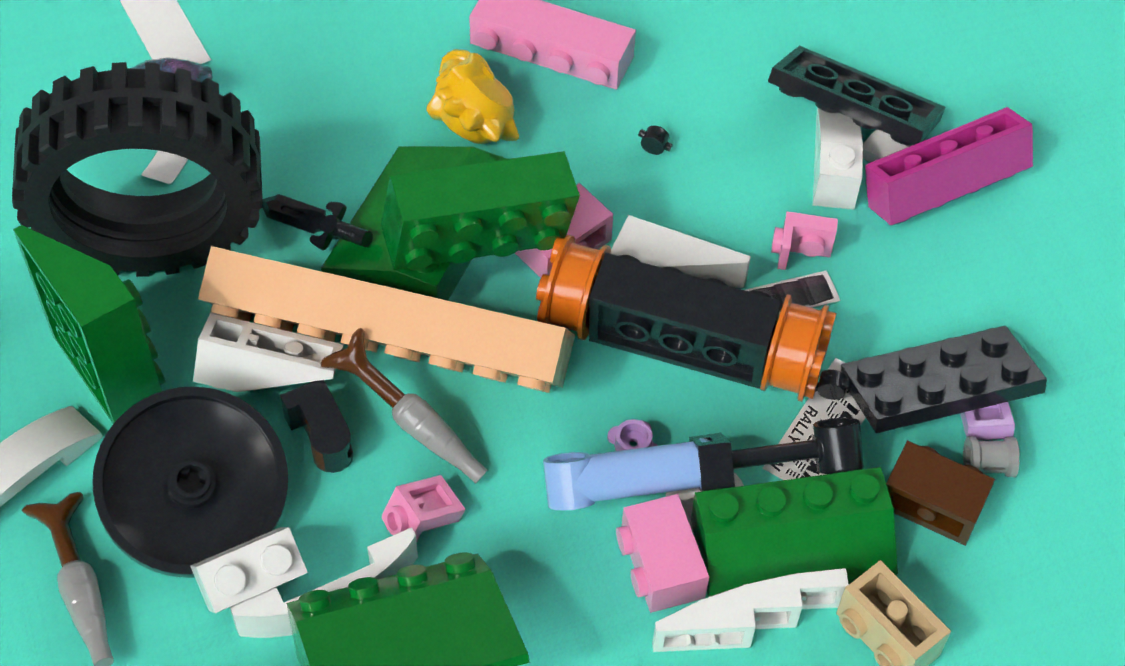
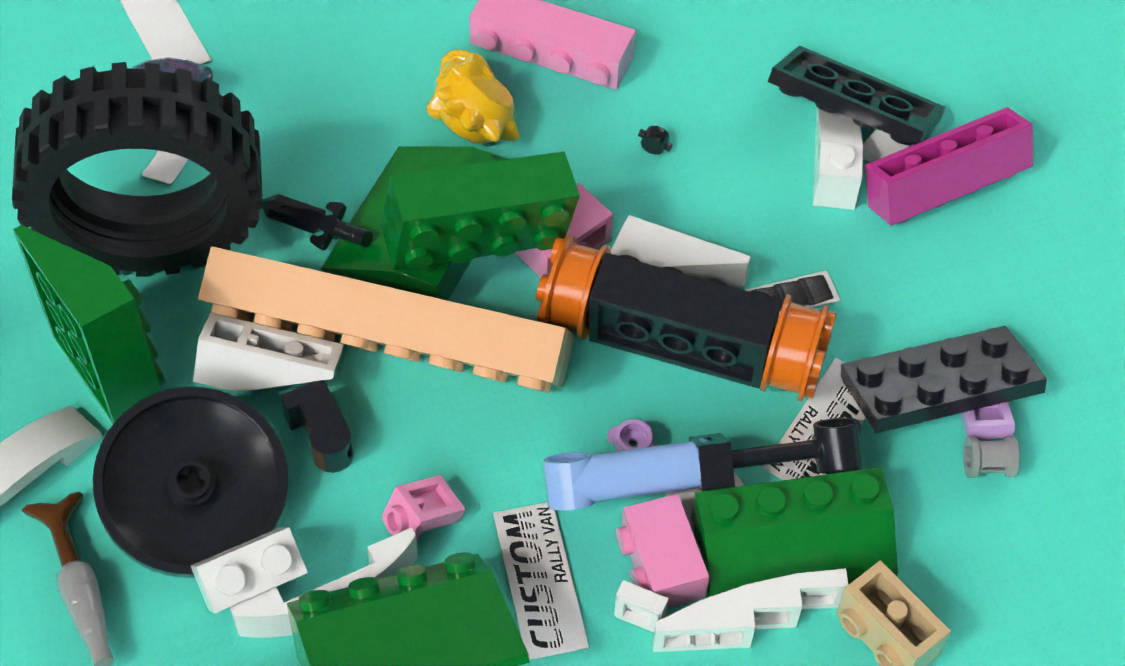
light grey piece [321,328,488,484] -> none
bright pink bracket [771,211,838,270] -> none
black piece [815,370,852,400] -> none
reddish brown brick [886,440,995,546] -> none
none -> white sticker [493,502,589,660]
none -> white tile [614,580,669,633]

